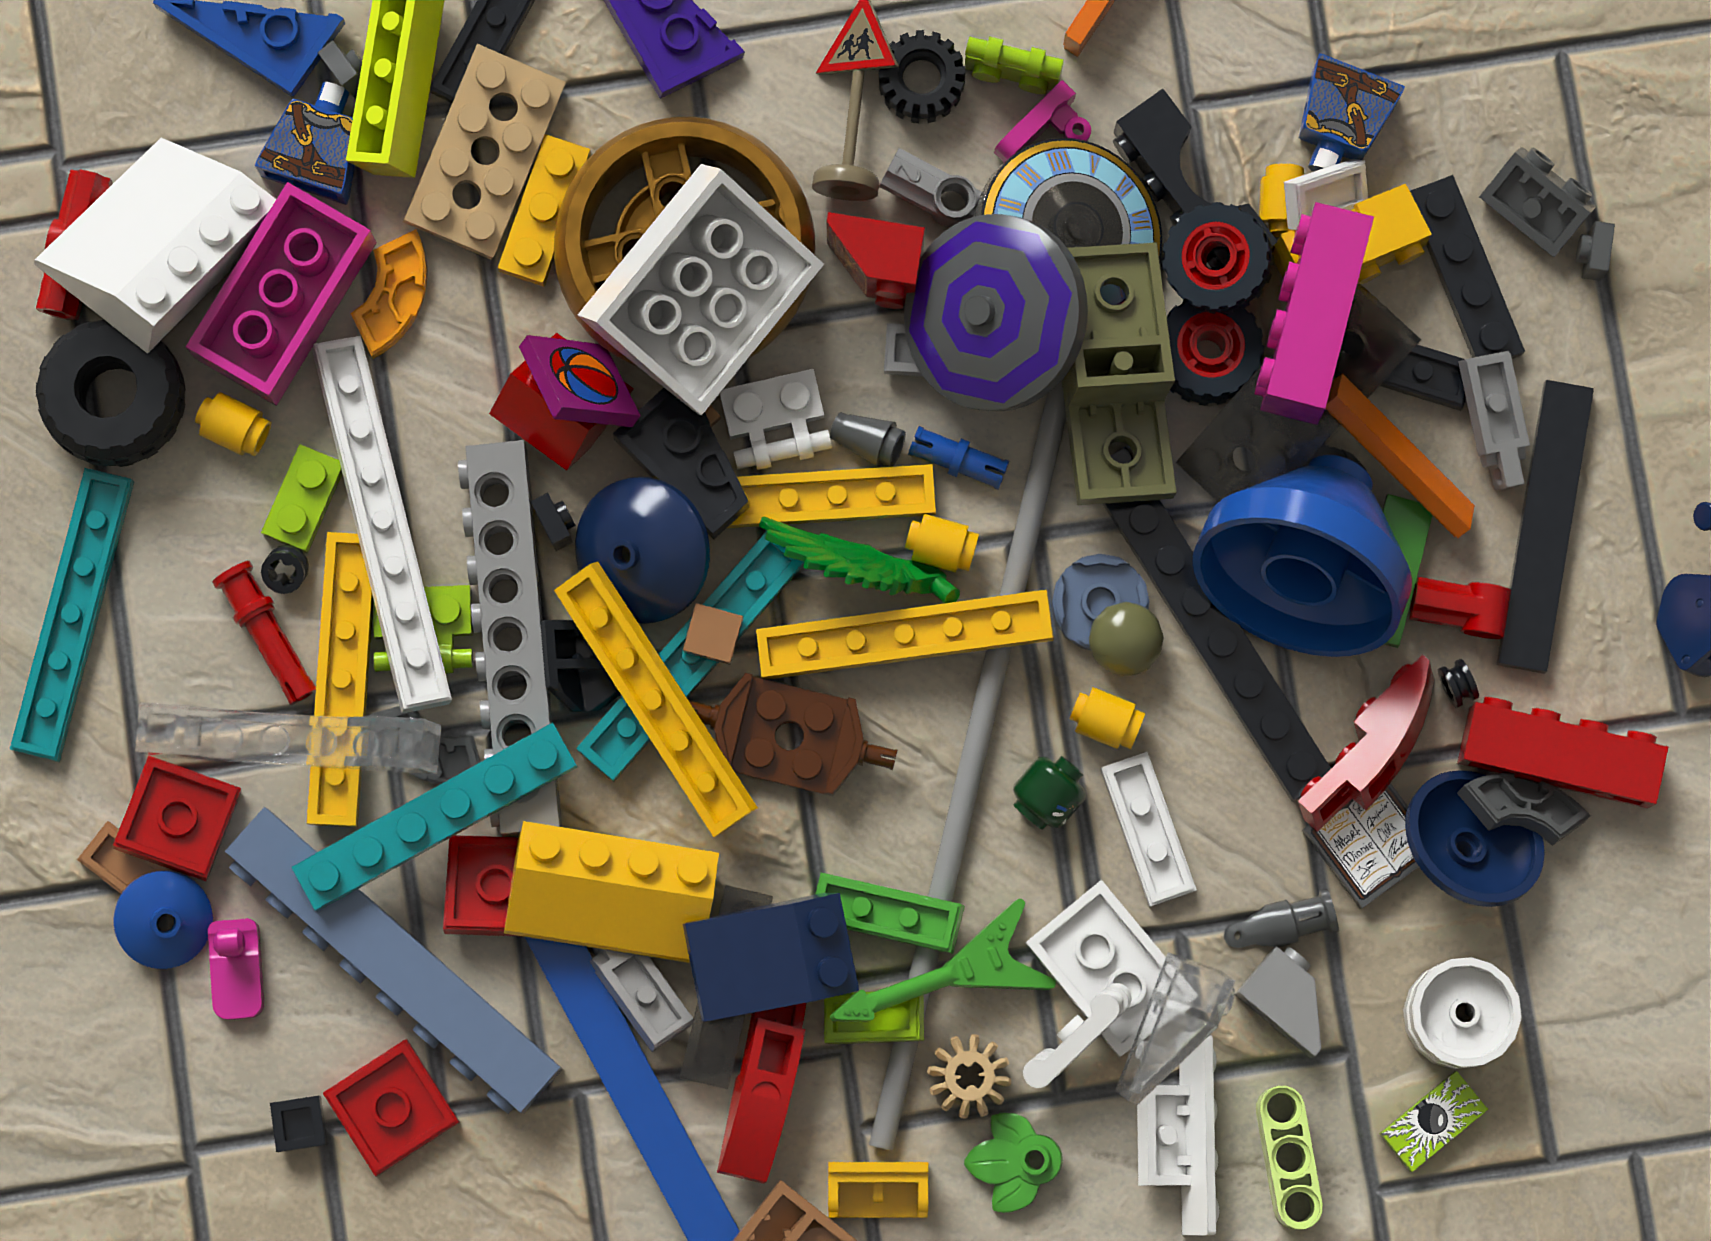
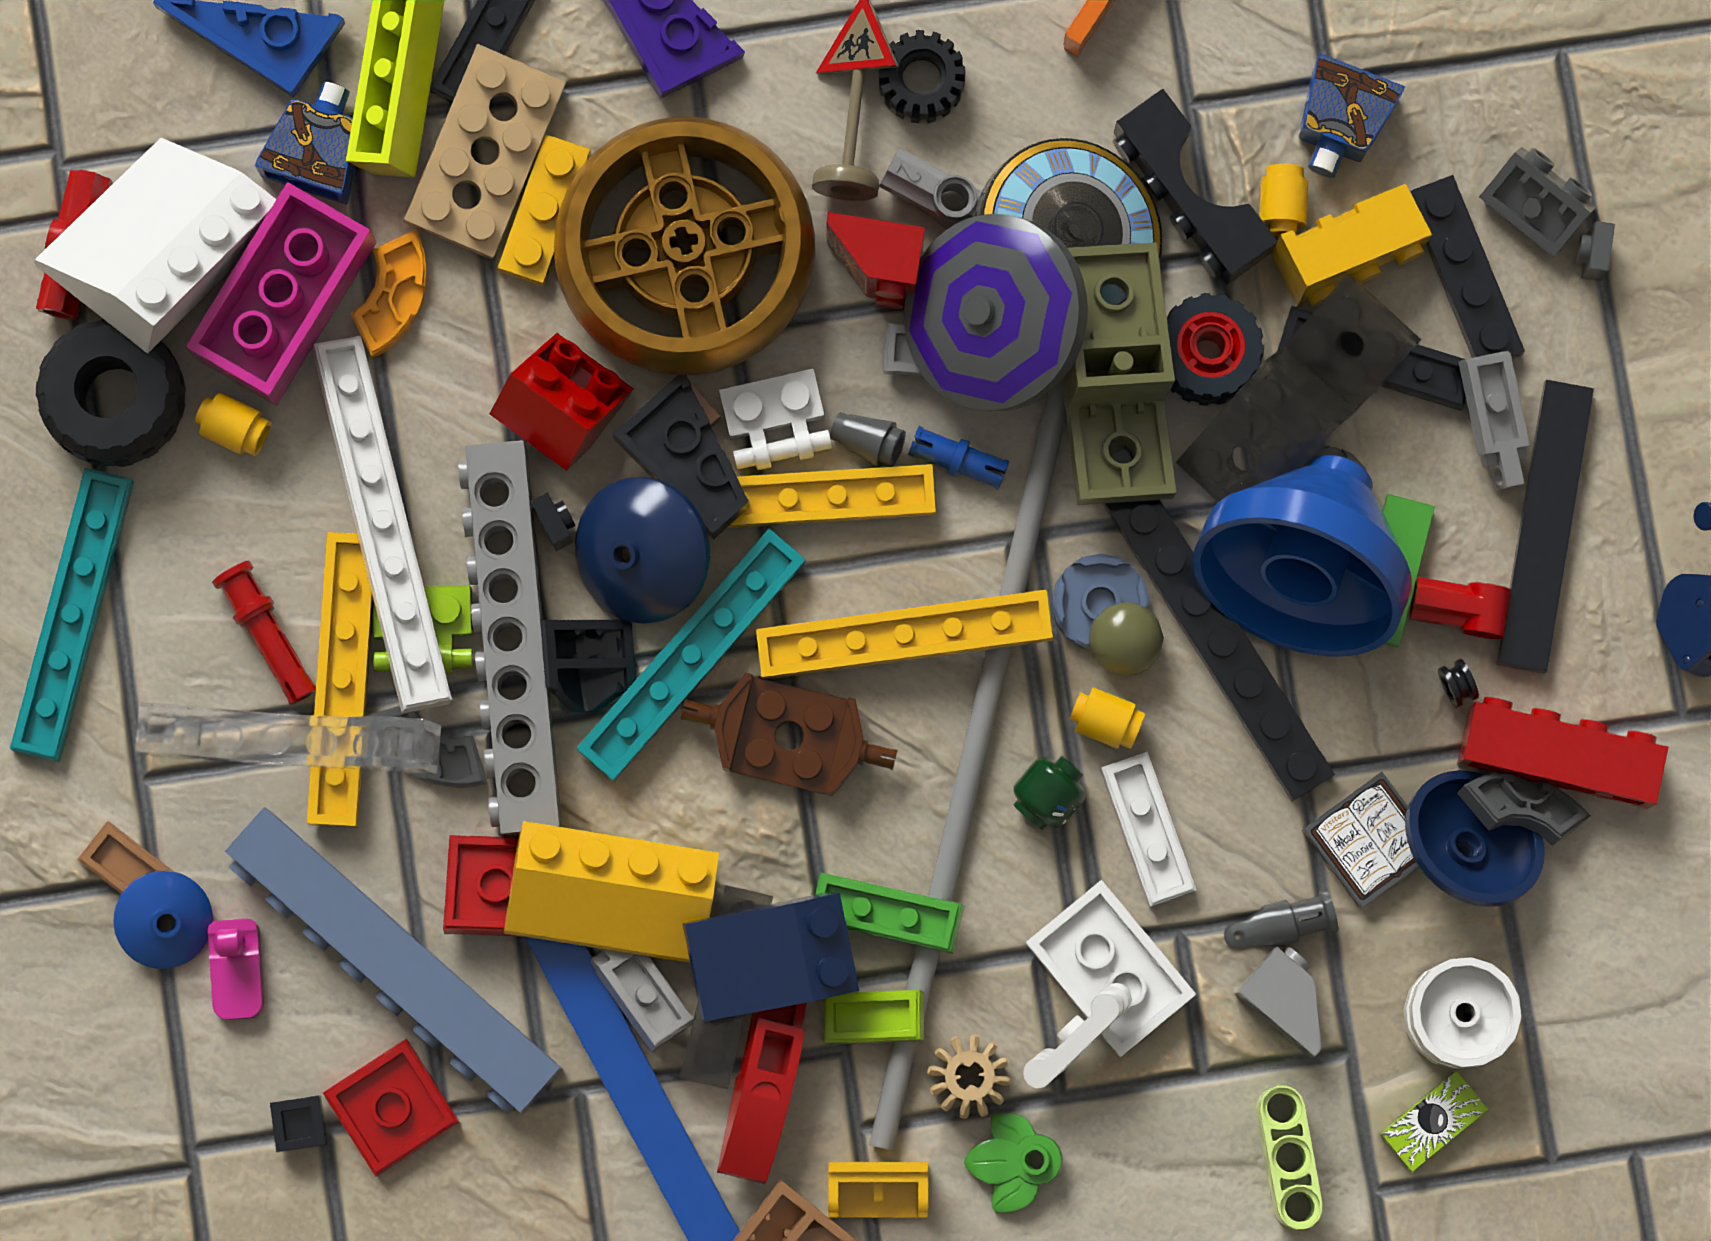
red tile [113,755,241,882] -> none
lime plate [261,444,342,554] -> none
black bush [261,545,309,594] -> none
teal plate [291,722,578,912] -> none
dark grey plate [317,40,362,99] -> none
magenta tile [519,335,641,427] -> none
yellow plate [554,562,758,837] -> none
white slope [578,164,824,416] -> none
medium nougat tile [683,603,744,665] -> none
green animal [759,517,960,603] -> none
bright green piece [830,899,1056,1022] -> none
yellow brick [905,514,979,573] -> none
lime plate [965,36,1064,94] -> none
dark pink piece [994,80,1091,164] -> none
clear slope [1115,952,1235,1105] -> none
white bracket [1137,1035,1219,1235] -> none
black wheel [1162,202,1274,314] -> none
dark pink brick [1254,202,1374,425] -> none
white tile [1284,159,1368,230] -> none
slope [1298,654,1434,832] -> none
orange tile [1325,373,1475,538] -> none

